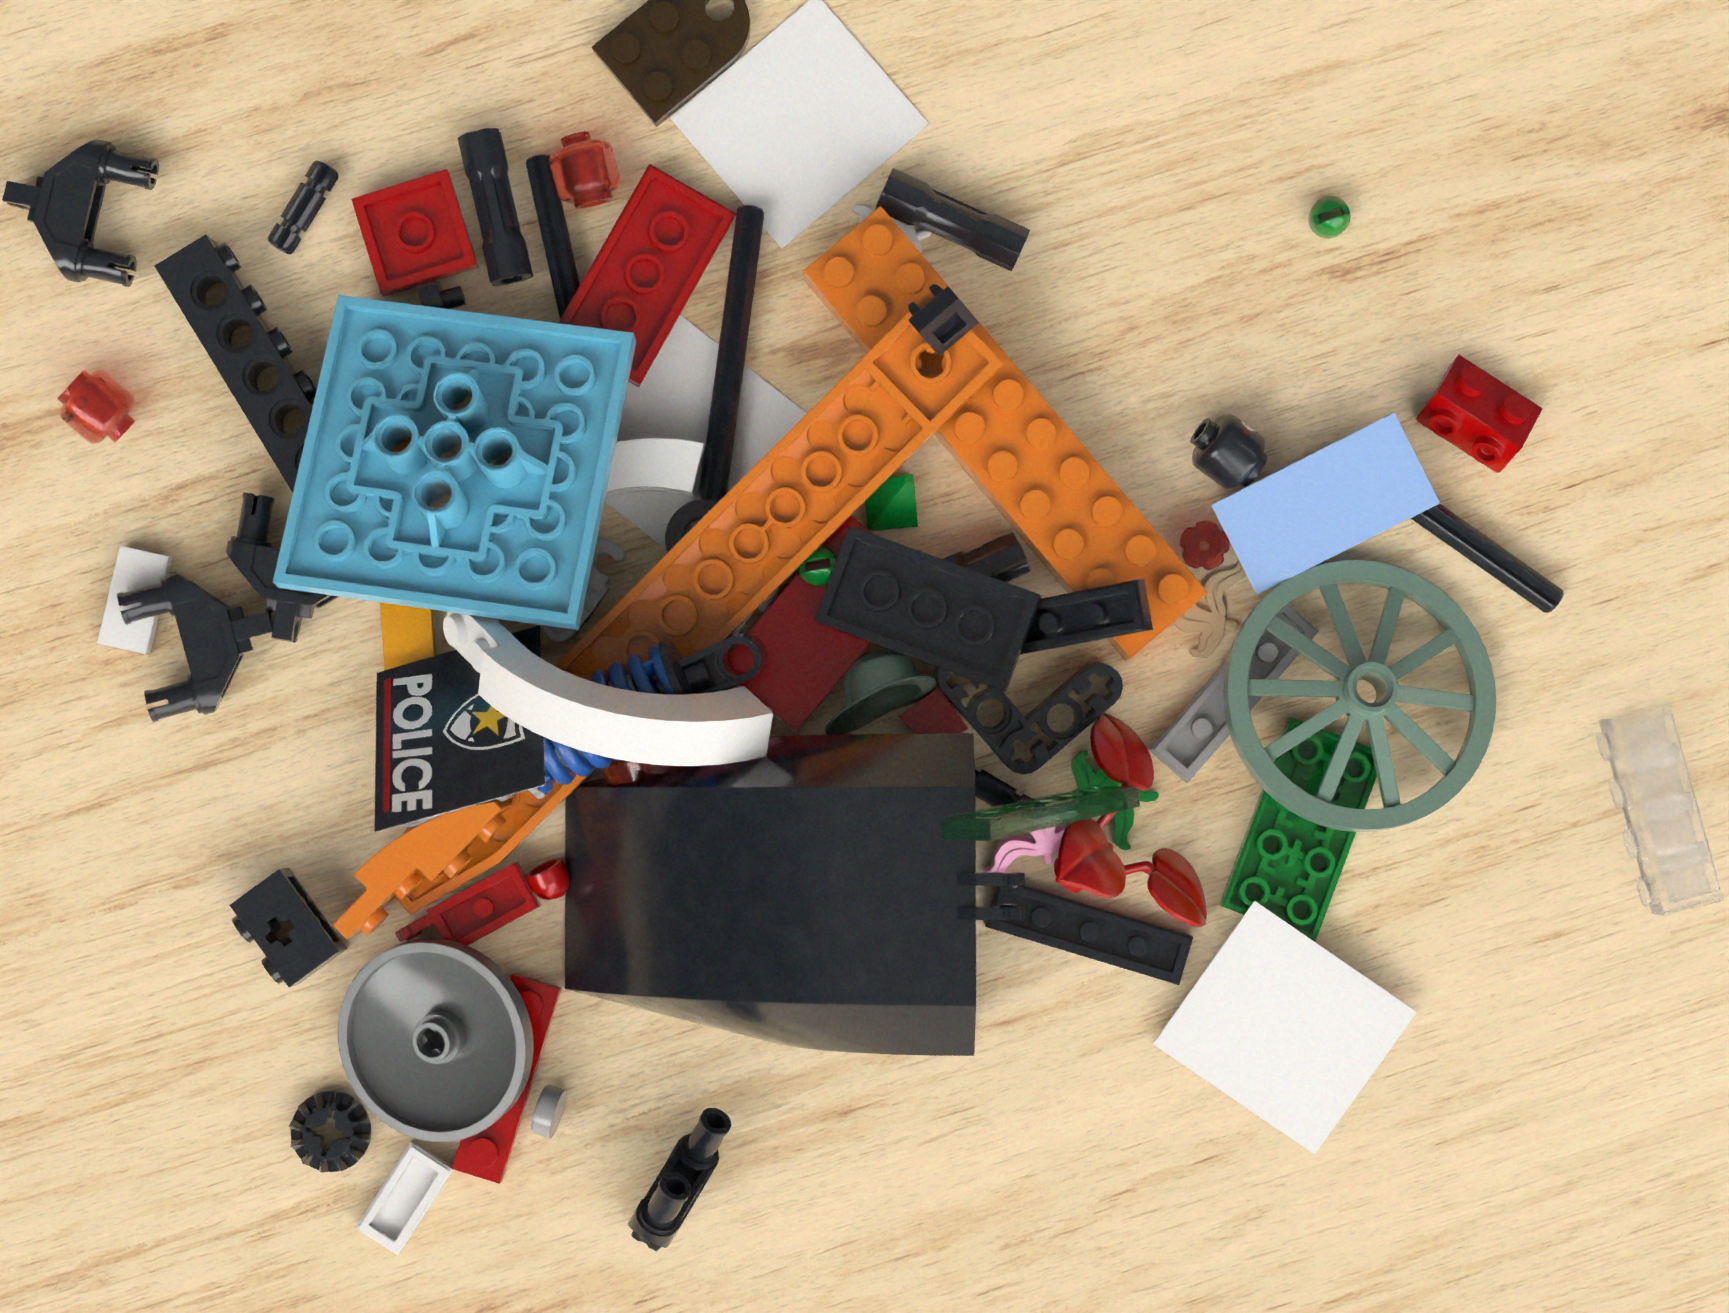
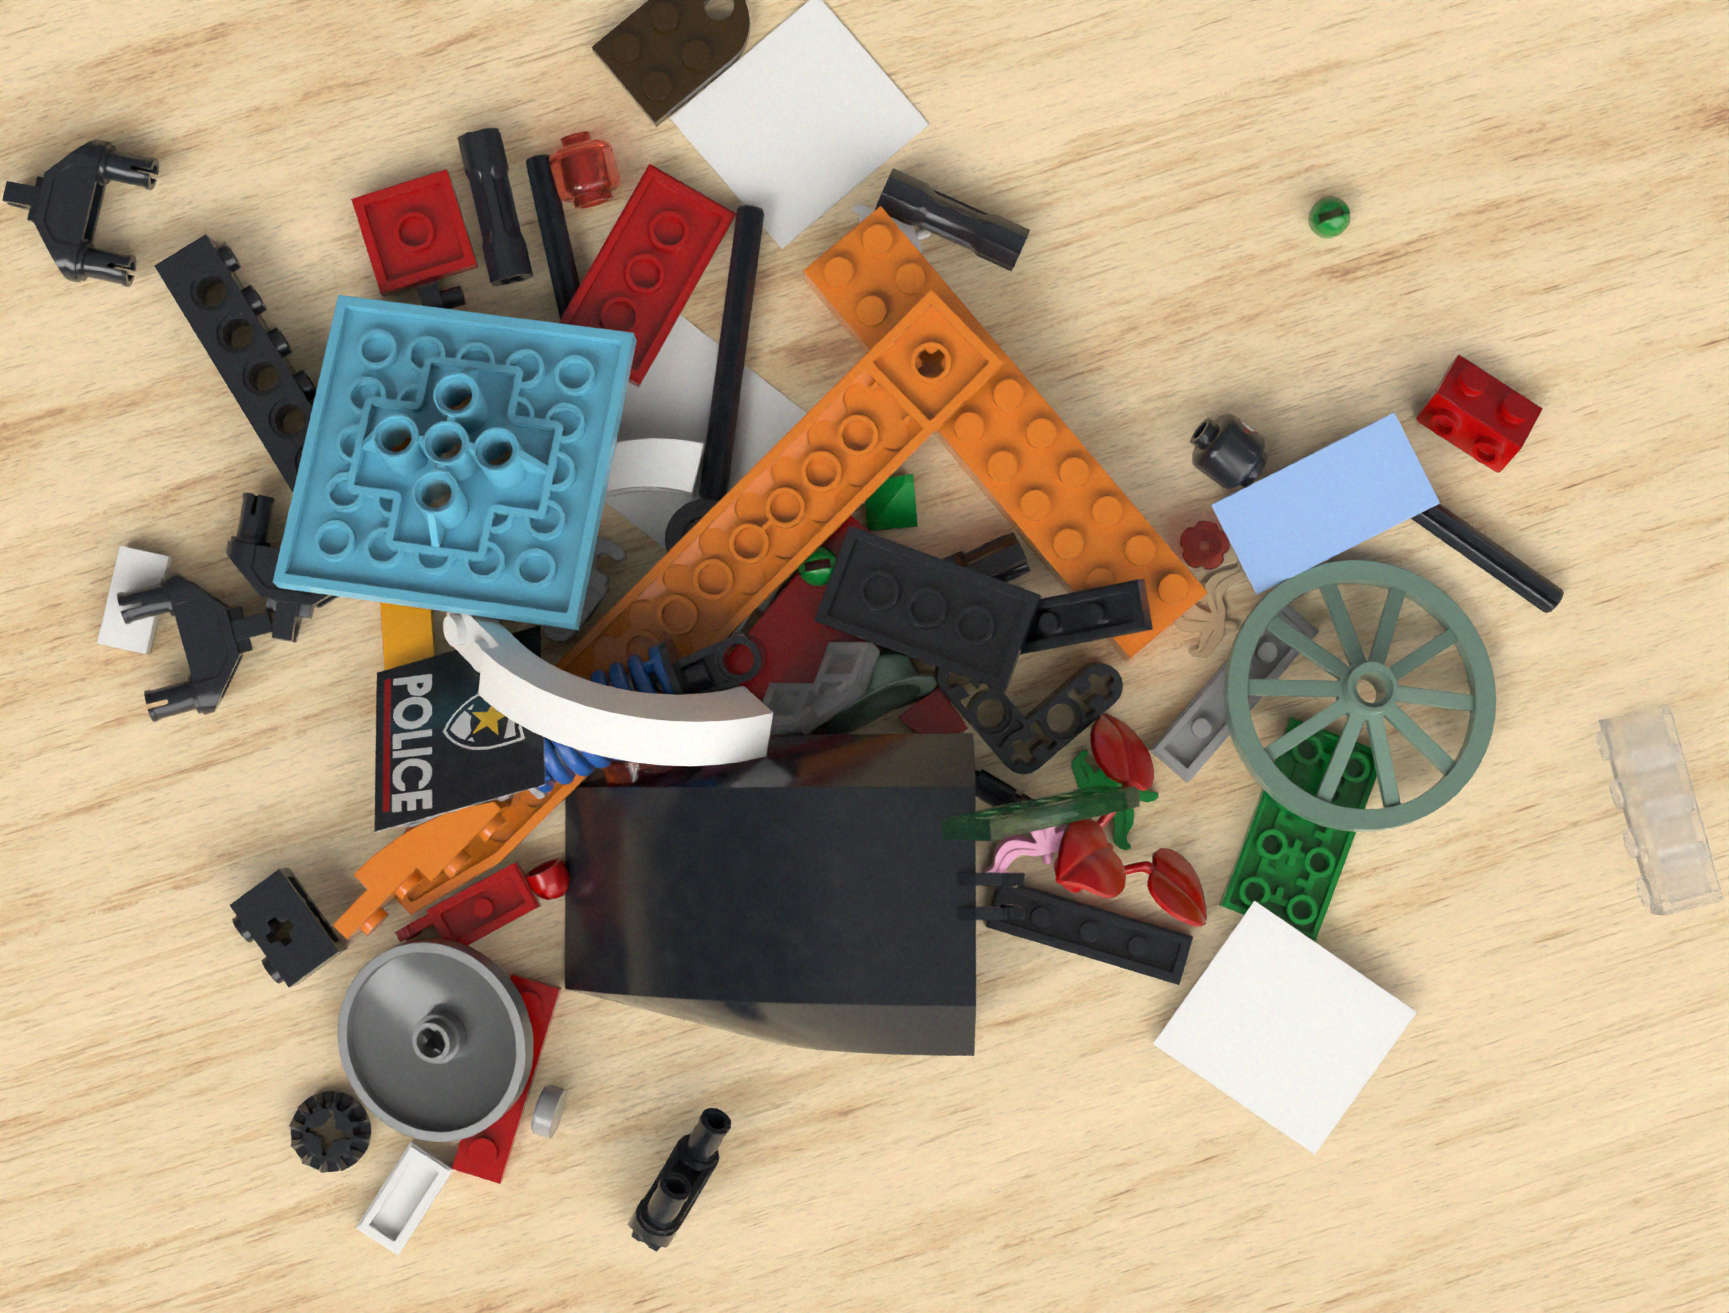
clear red head [57,369,135,444] -> none
black axle [268,160,339,254] -> none
black tile [908,284,979,357] -> none
none -> light grey tile [762,642,880,735]

